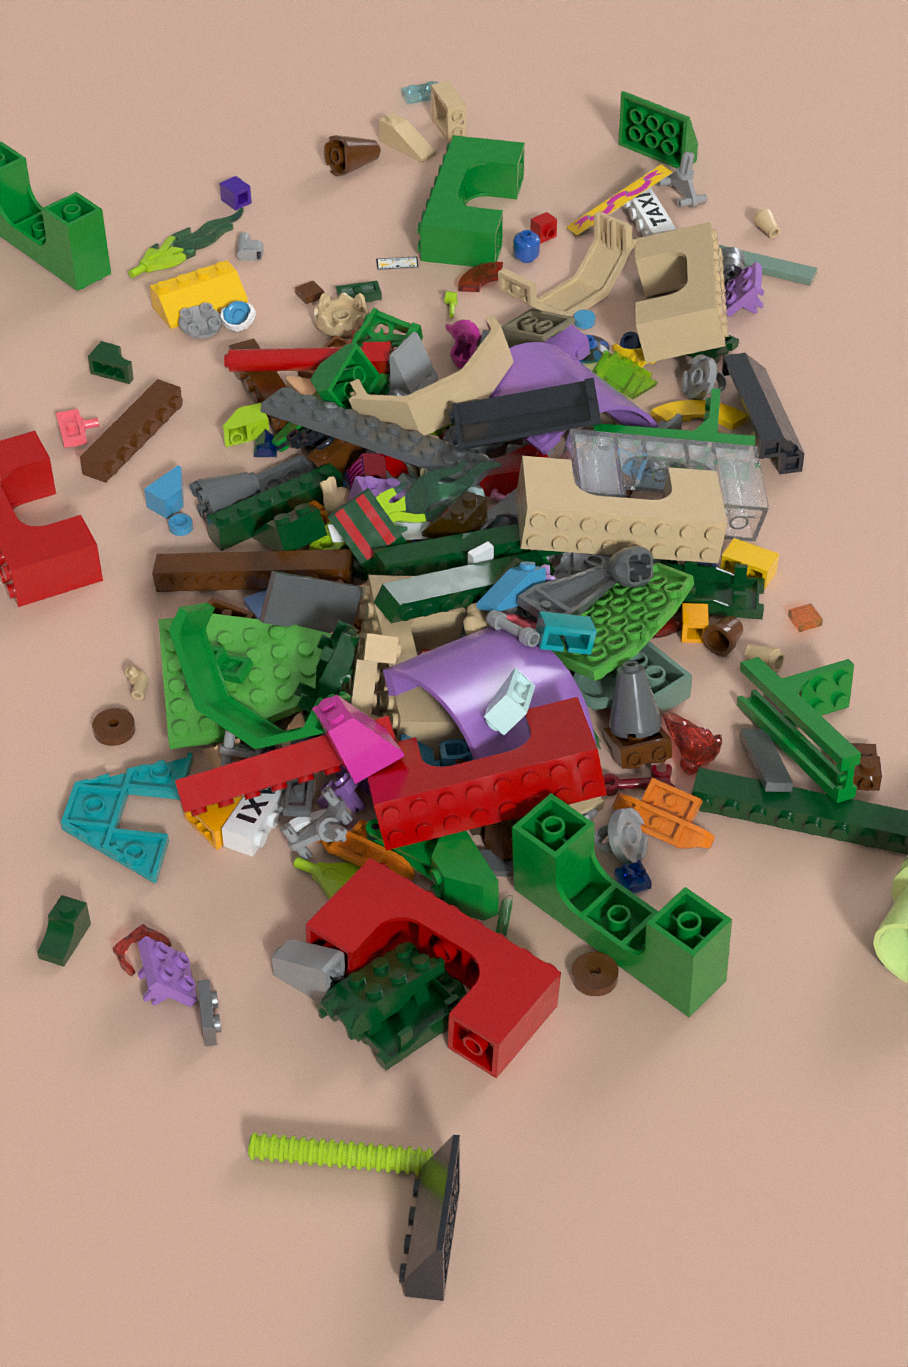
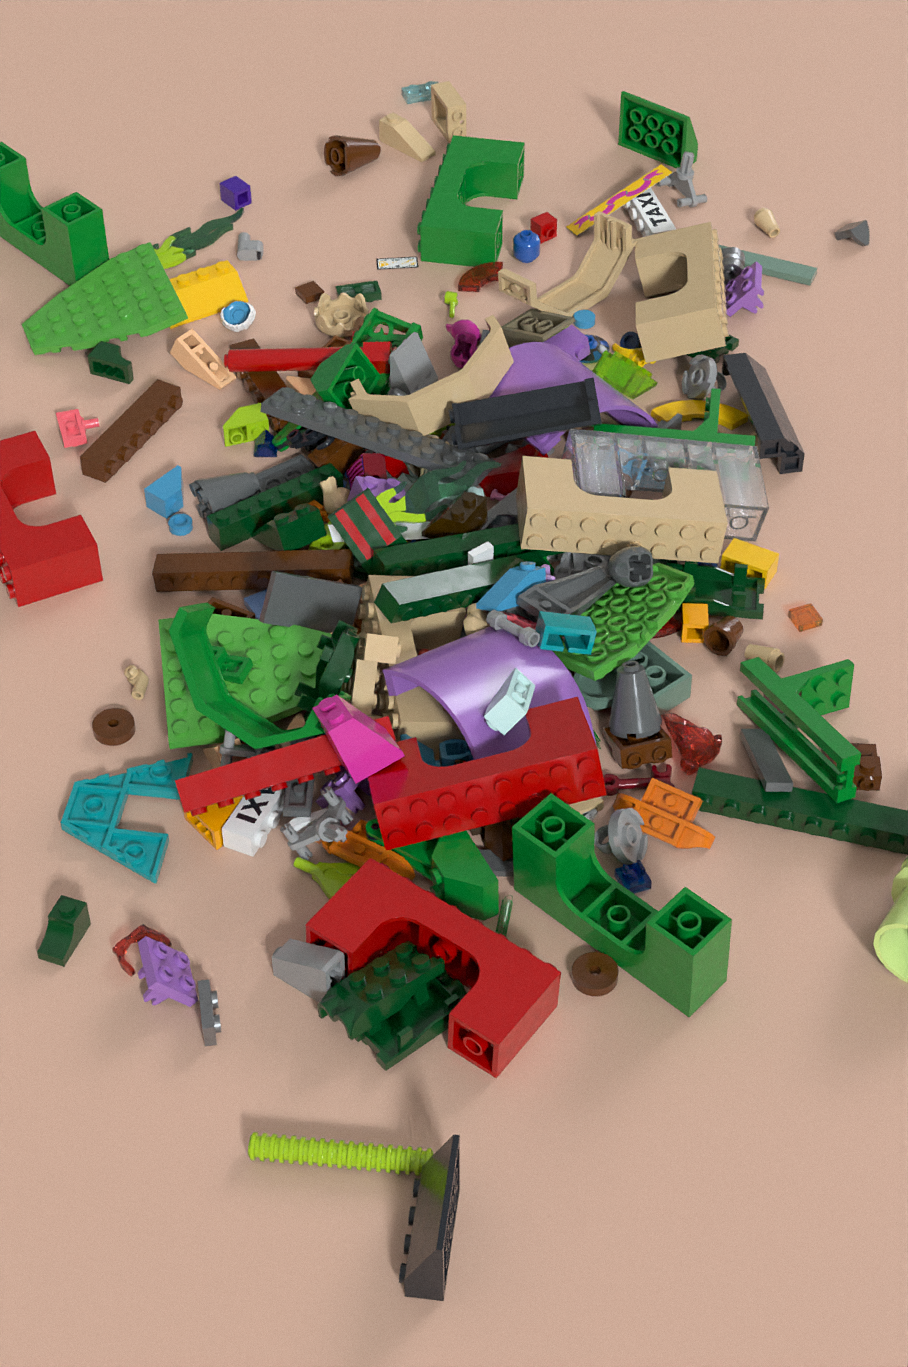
light grey dish [179,303,222,338] -> none
none -> bright green wing [22,242,188,355]
none -> light nougat slope [170,329,237,390]
none -> dark grey tile [834,220,870,246]

